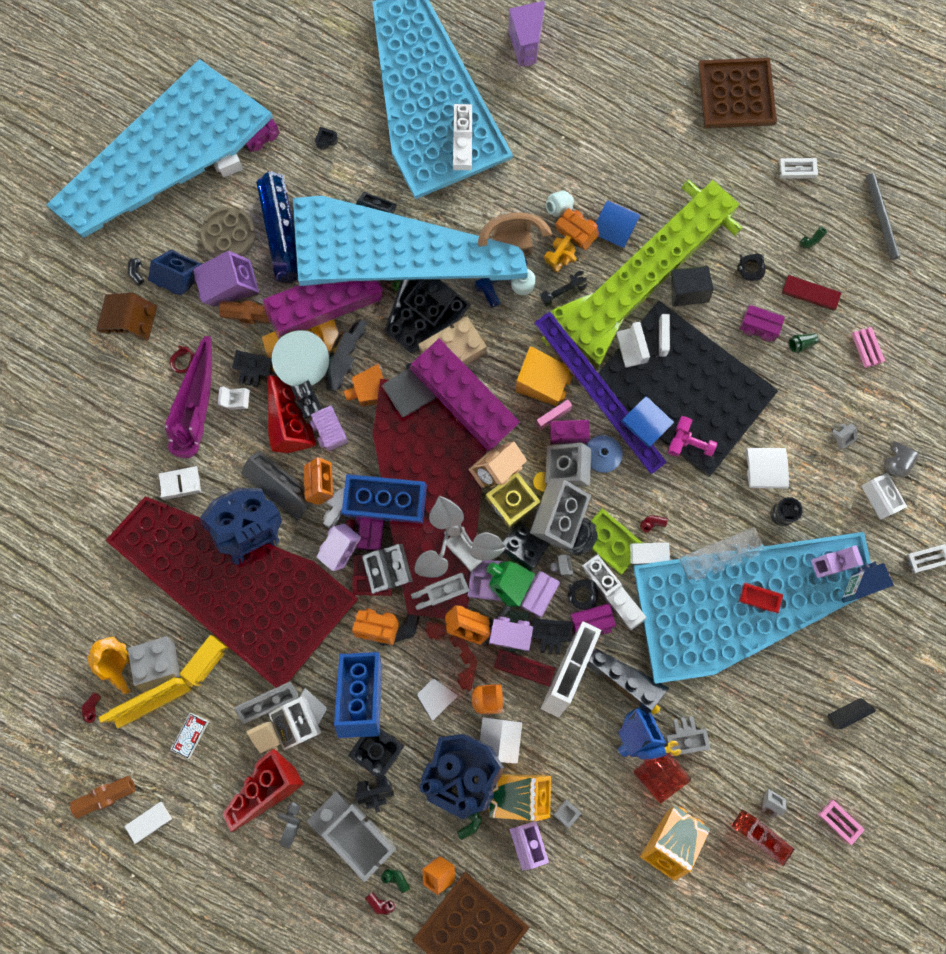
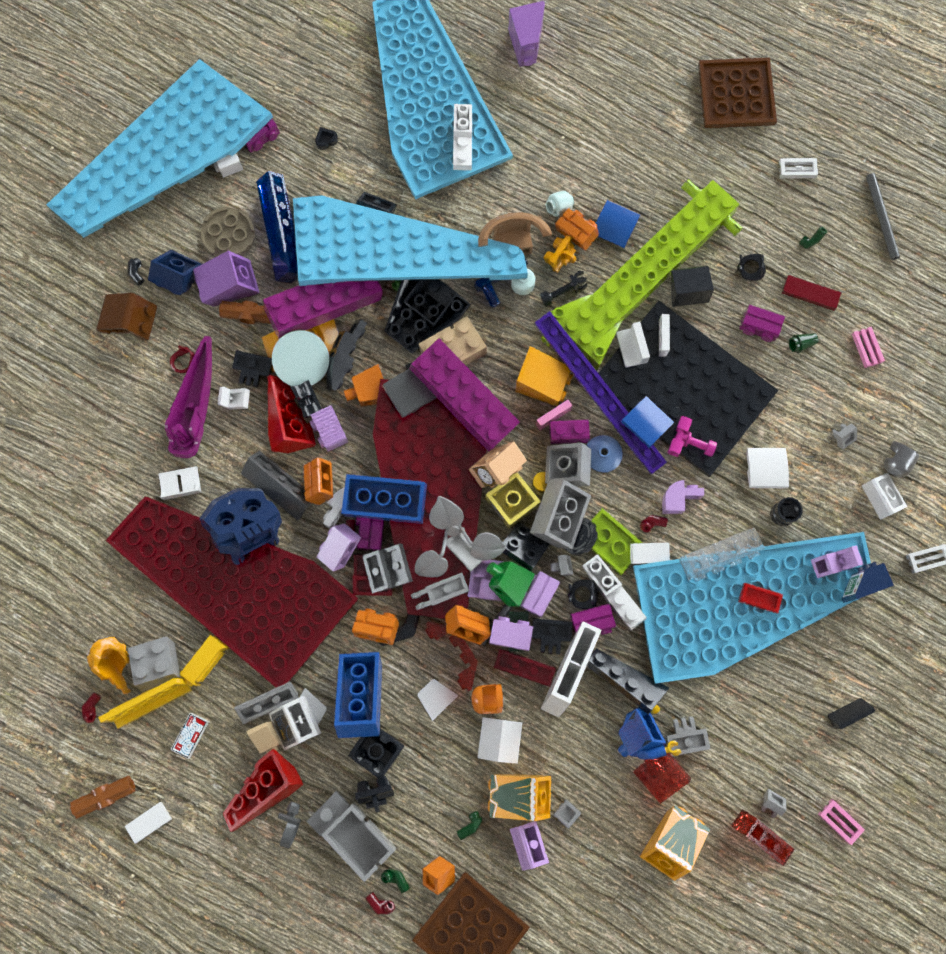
dark blue brick [420,734,504,819] -> none
none -> lavender brick [662,480,704,514]

